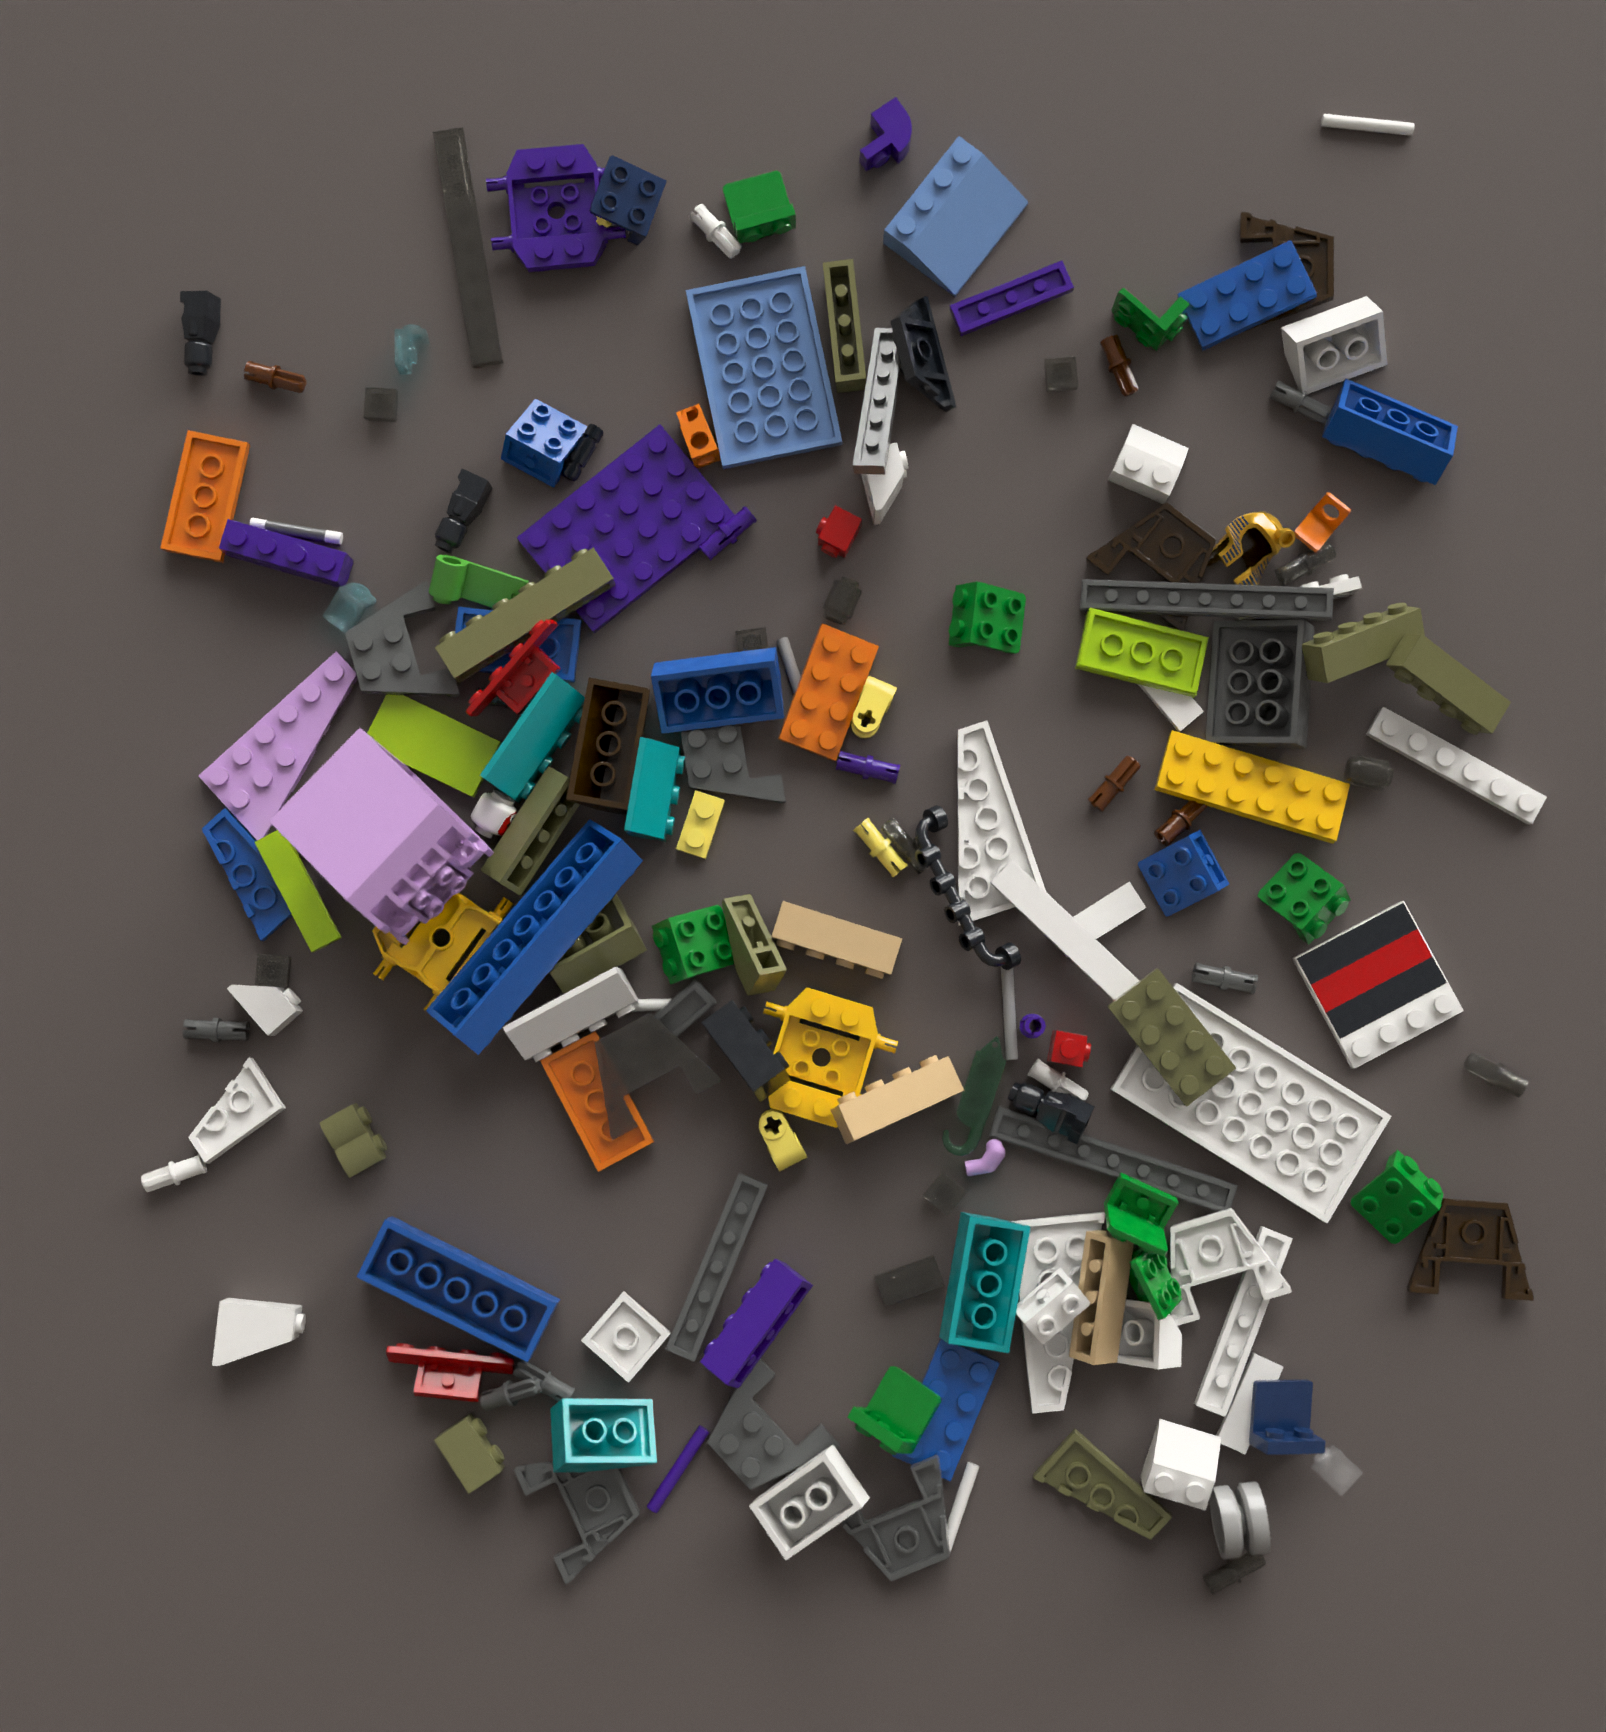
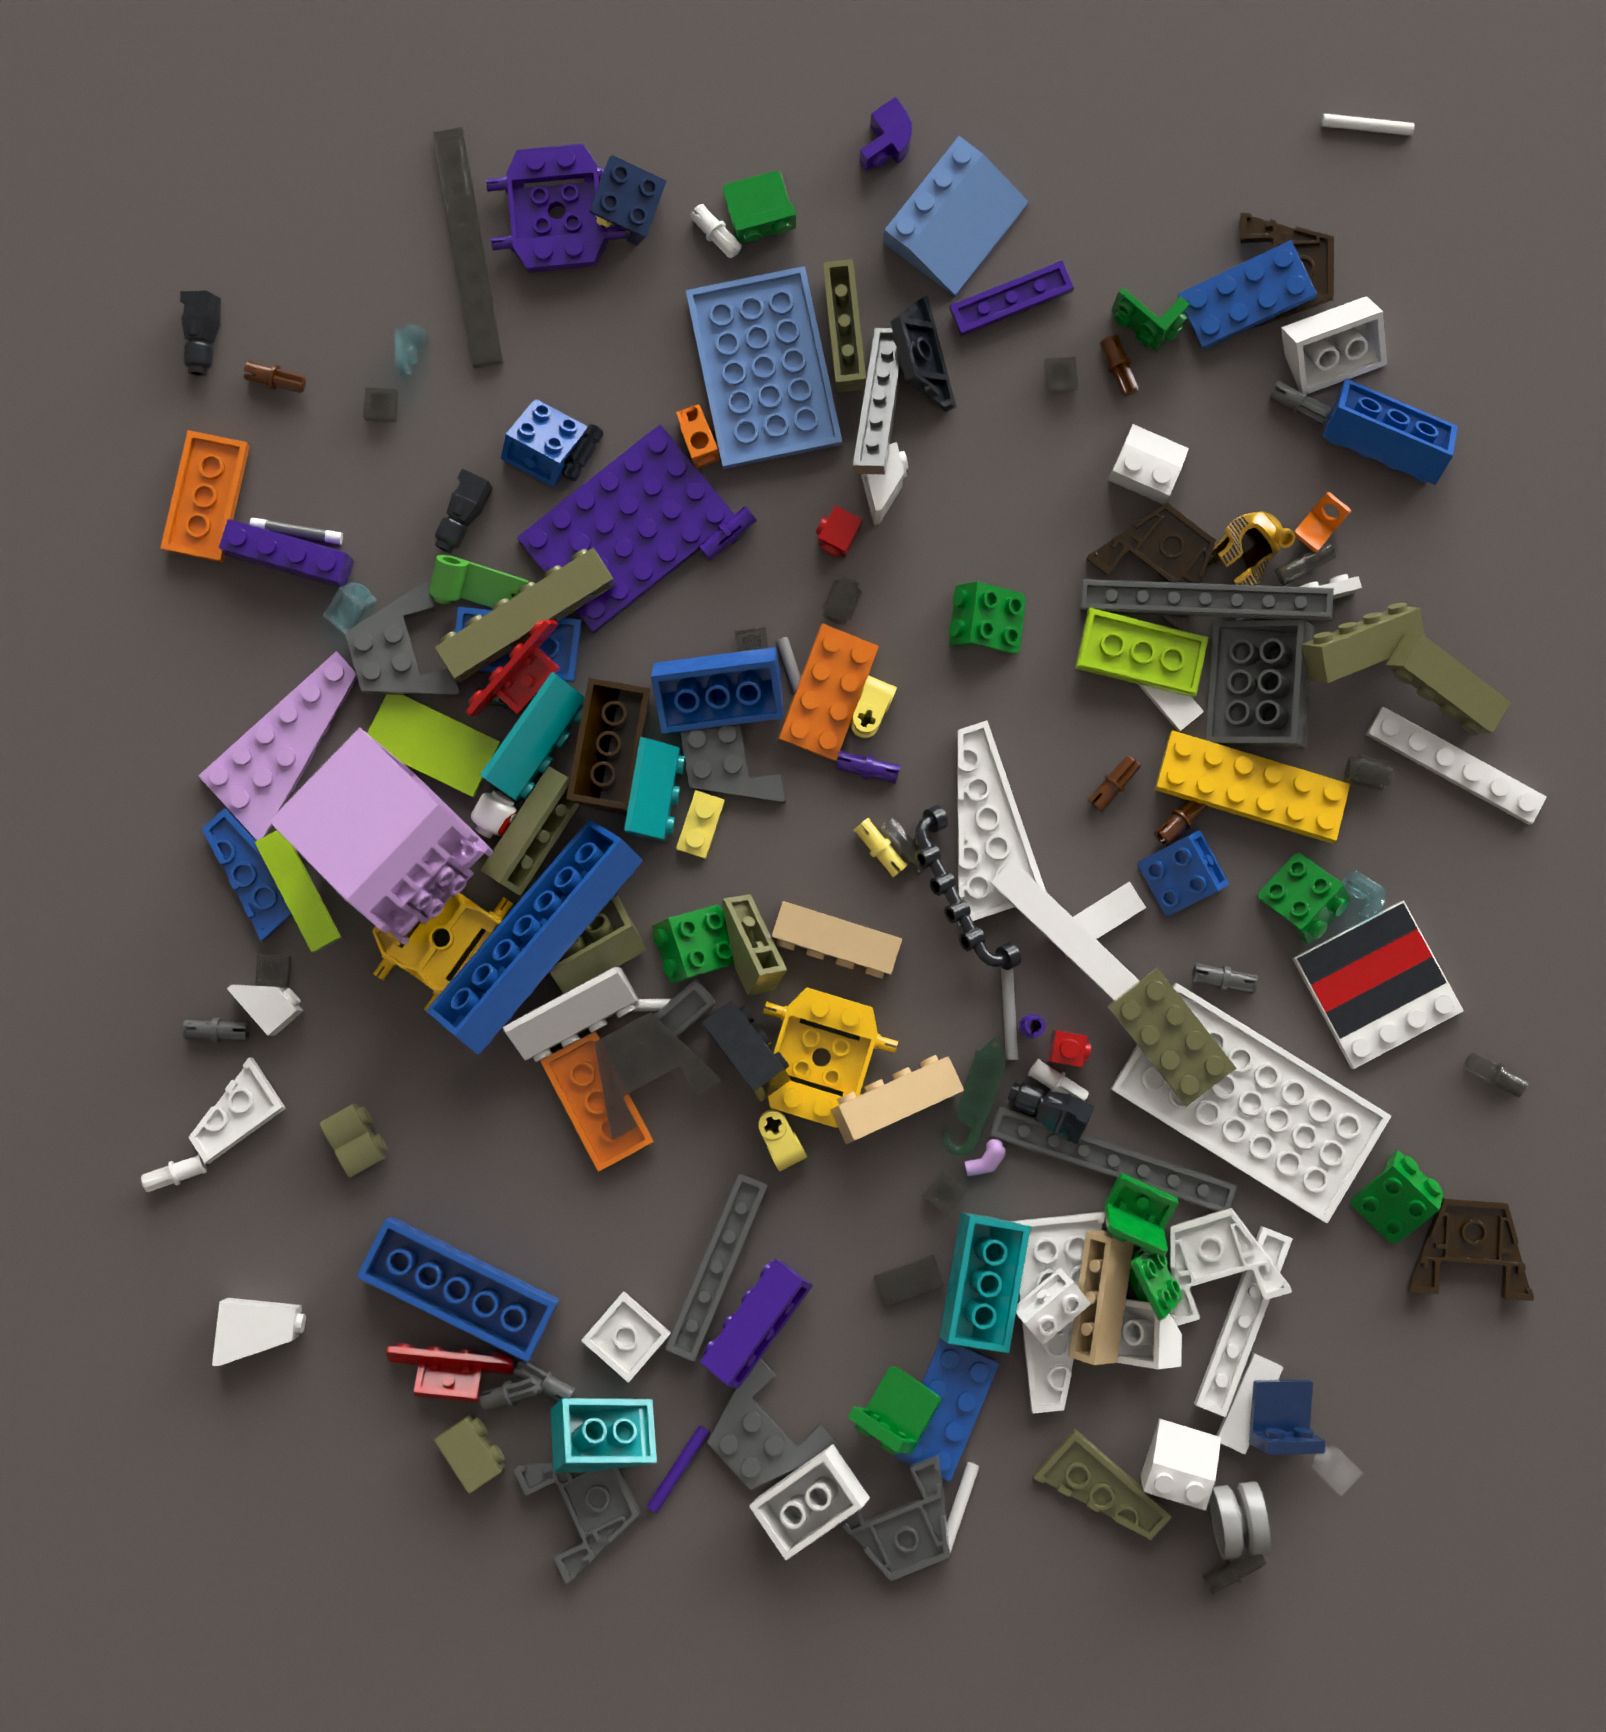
none -> clear light blue bracket [1342,870,1388,918]

